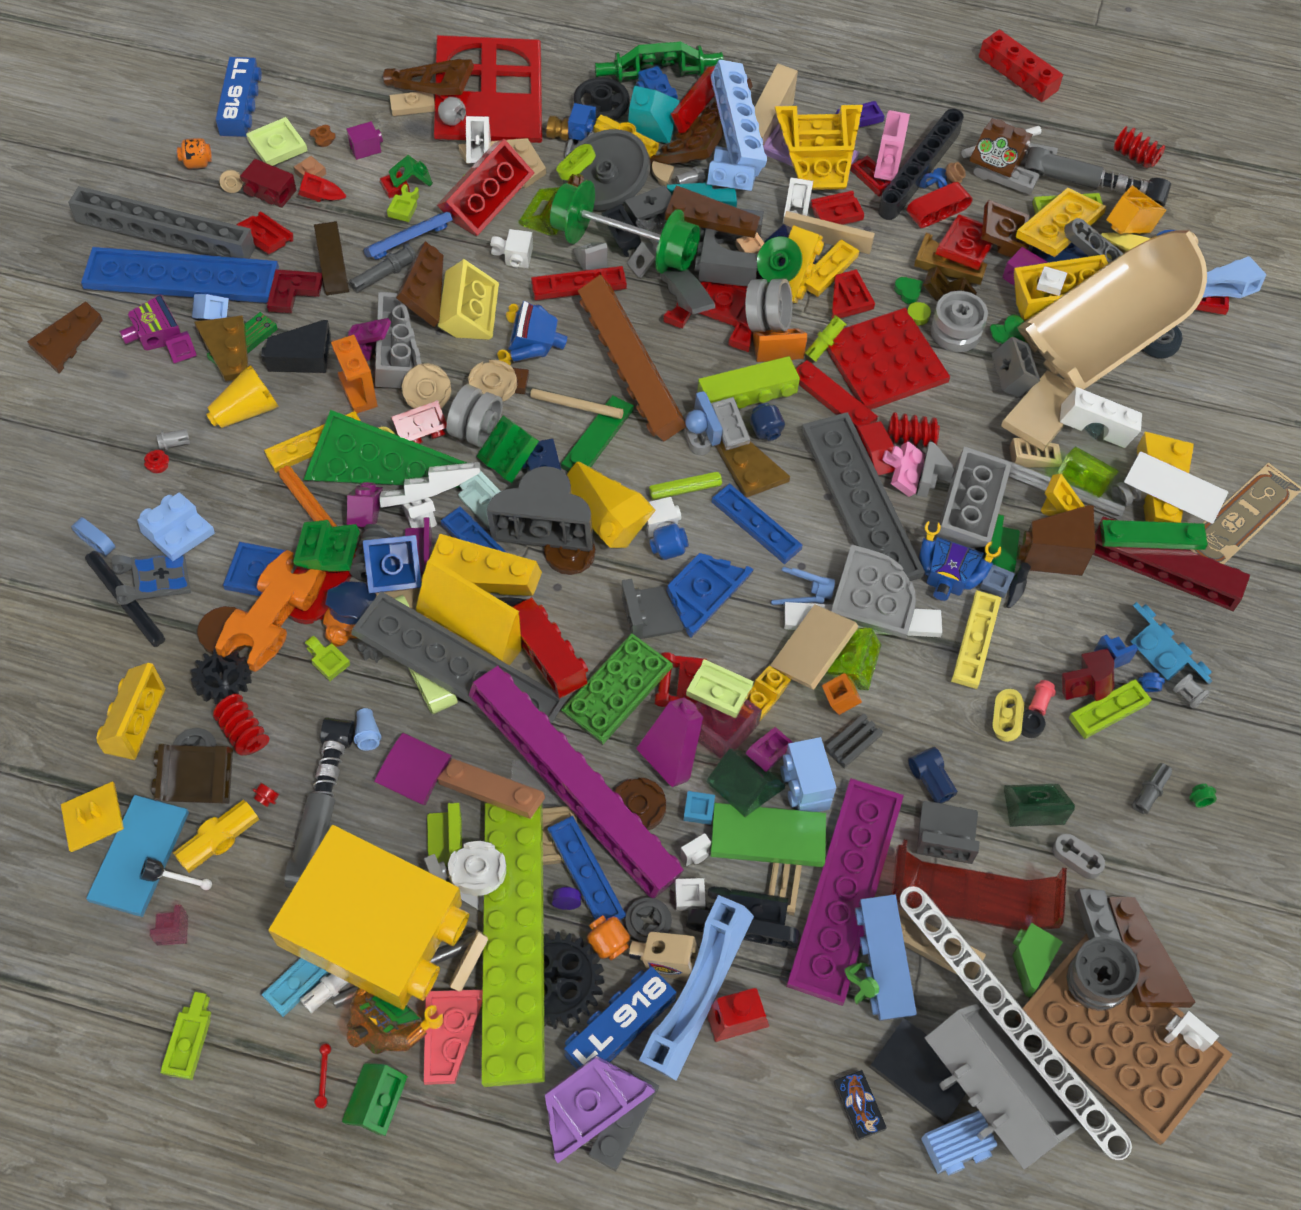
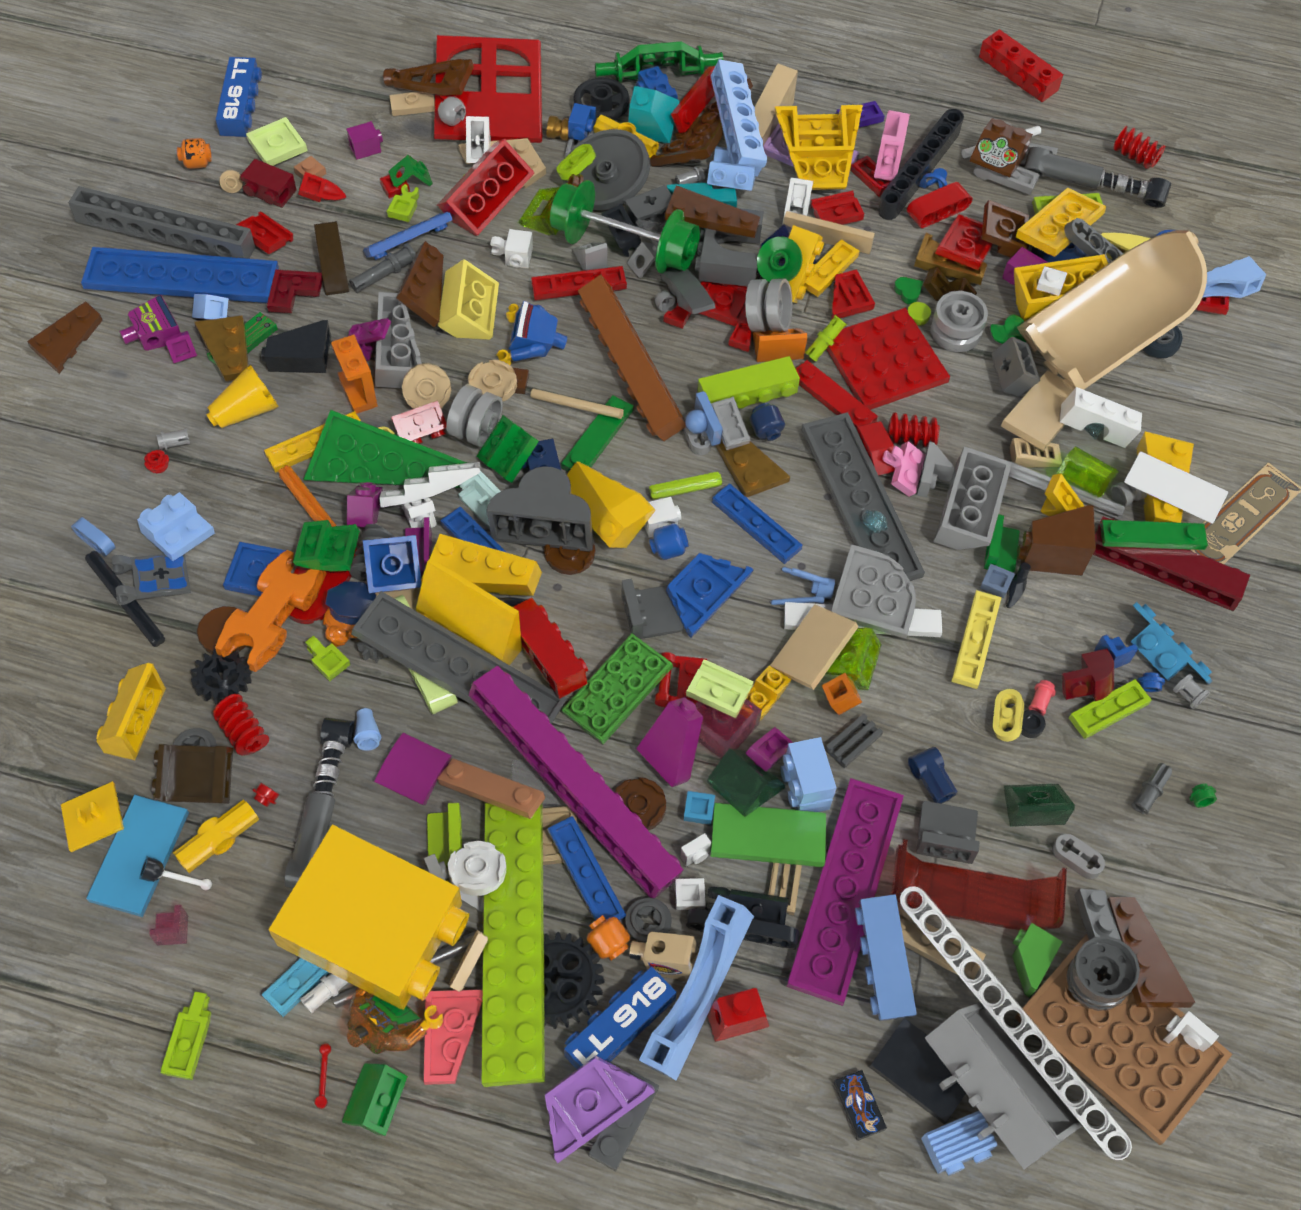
dark orange plate [310,124,336,147] -> none
dark purple tile [552,887,581,910] -> none
tan tile [652,161,674,187] -> none
light nougat tile [736,233,764,254] -> none
bright green piece [844,963,879,1005] -> none
blue torso [919,521,1001,601] -> none
medium nougat plate [945,162,966,183] -> none
light orange wedge [1106,185,1166,234] -> none
none -> light grey hinge [655,291,675,312]
none -> clear light blue plate [863,510,888,533]

